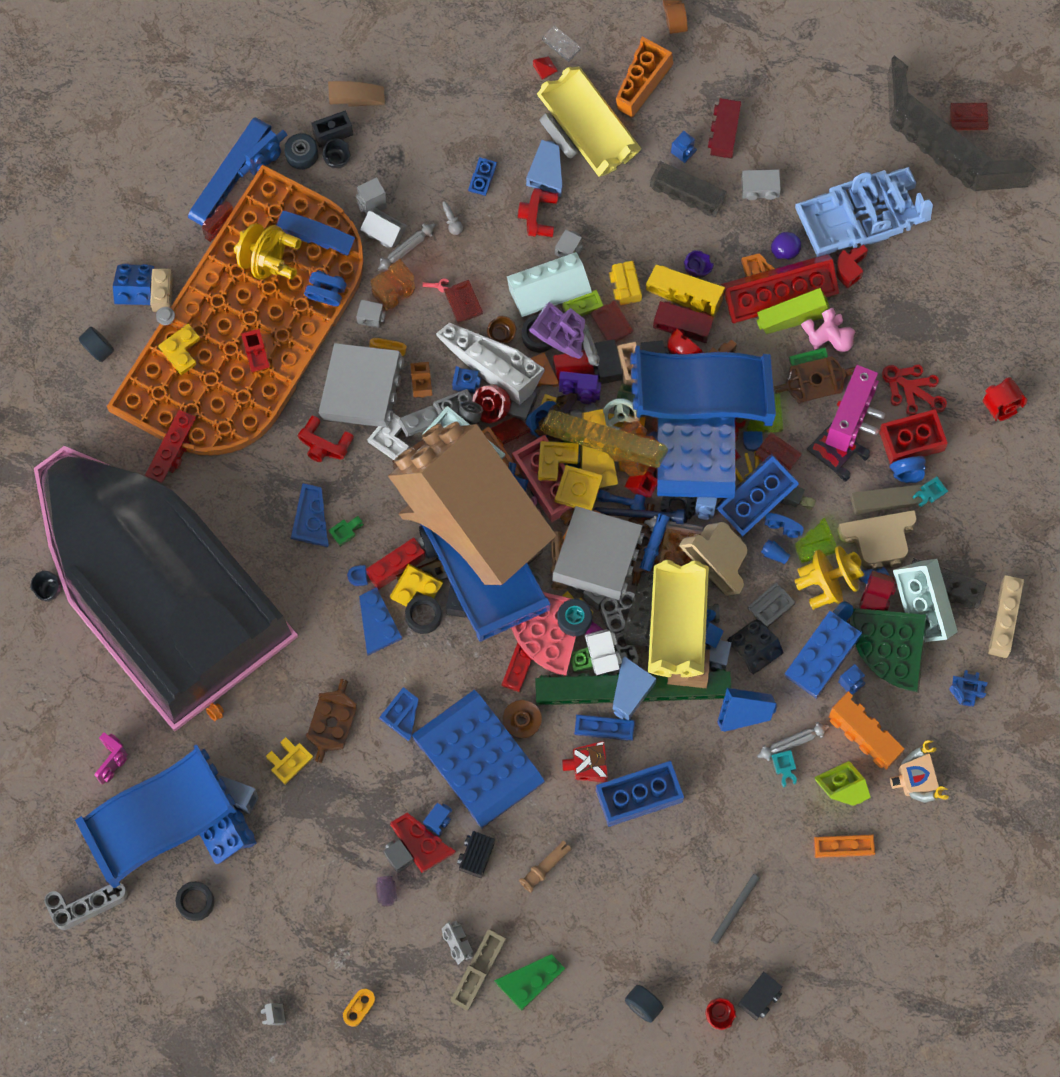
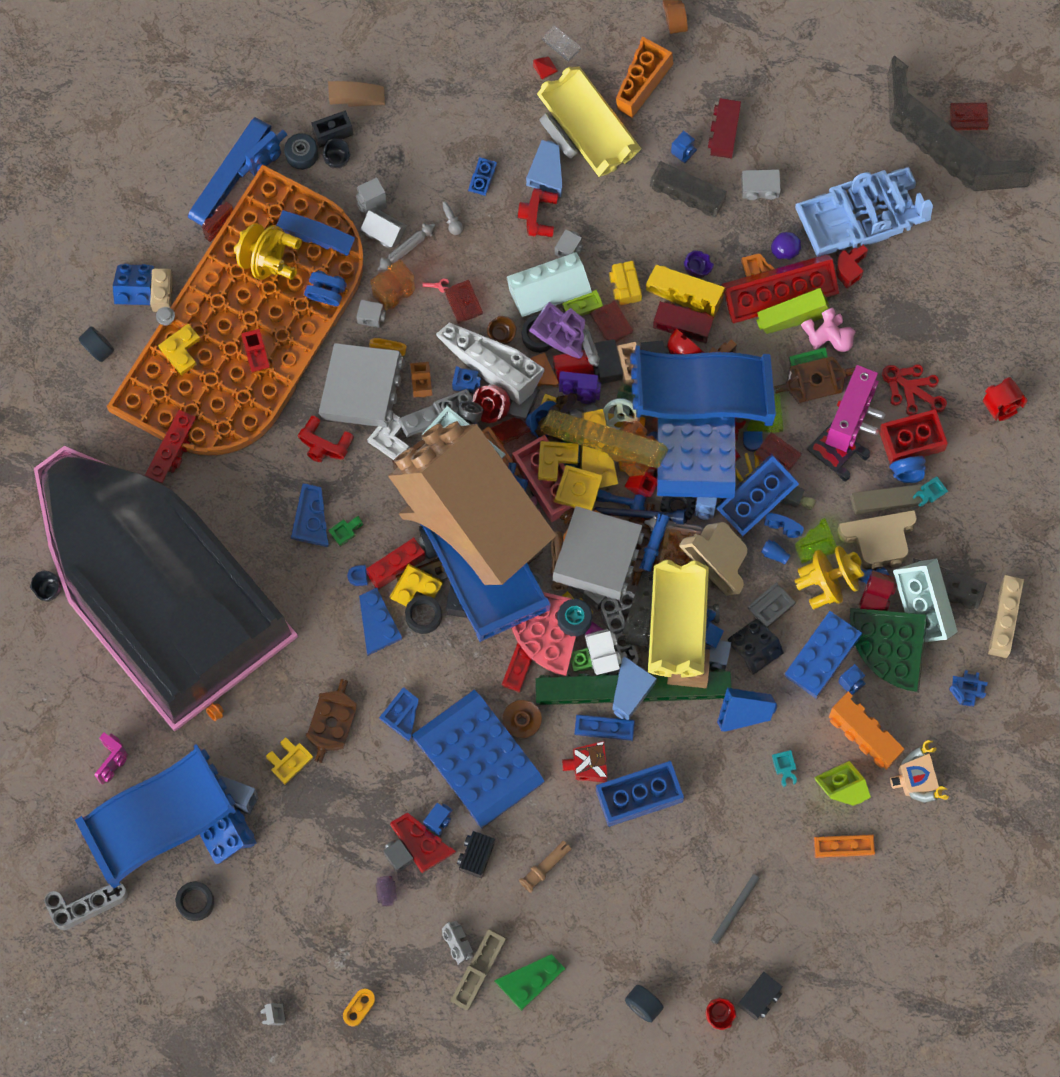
light grey wheel [757,722,829,761] -> none
blue tile [833,601,854,621] -> none

